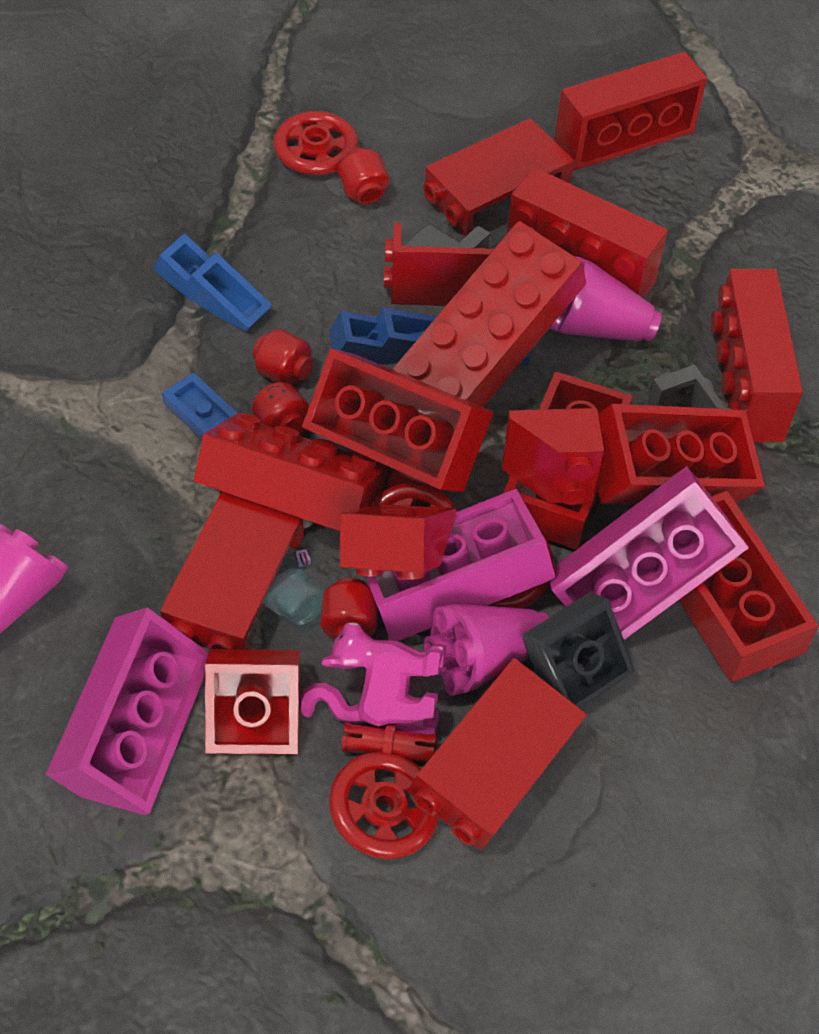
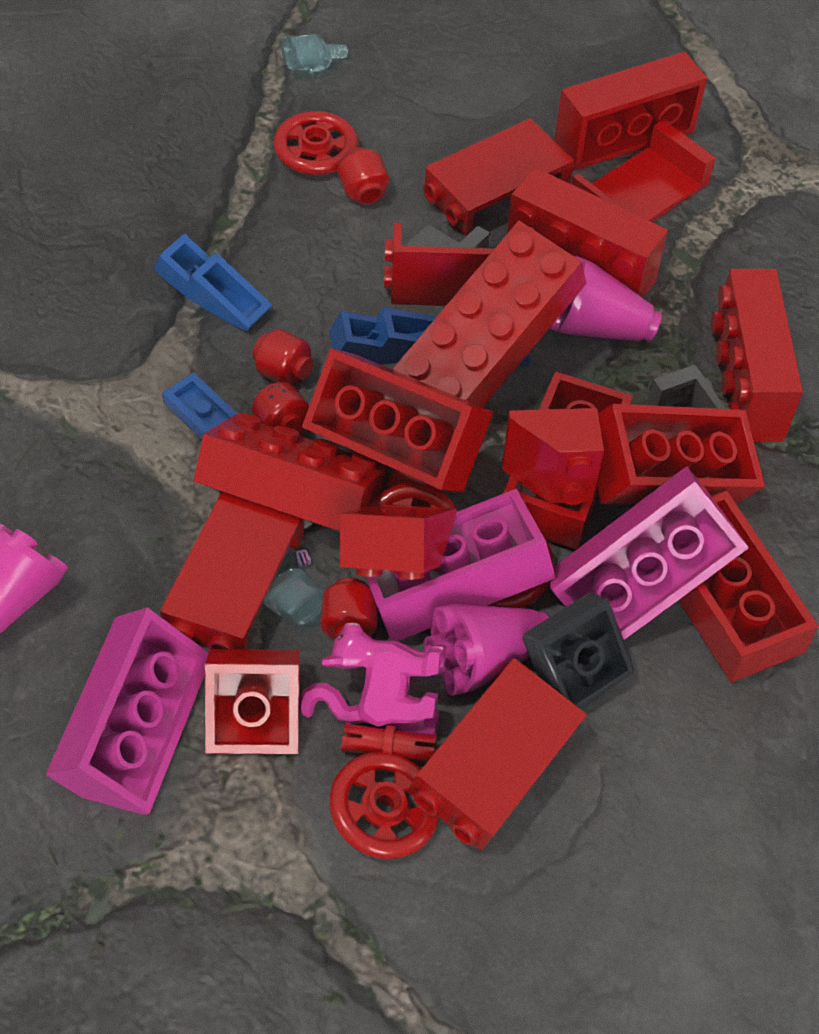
none -> clear light blue piece [282,33,348,73]
none -> red panel [572,119,716,222]

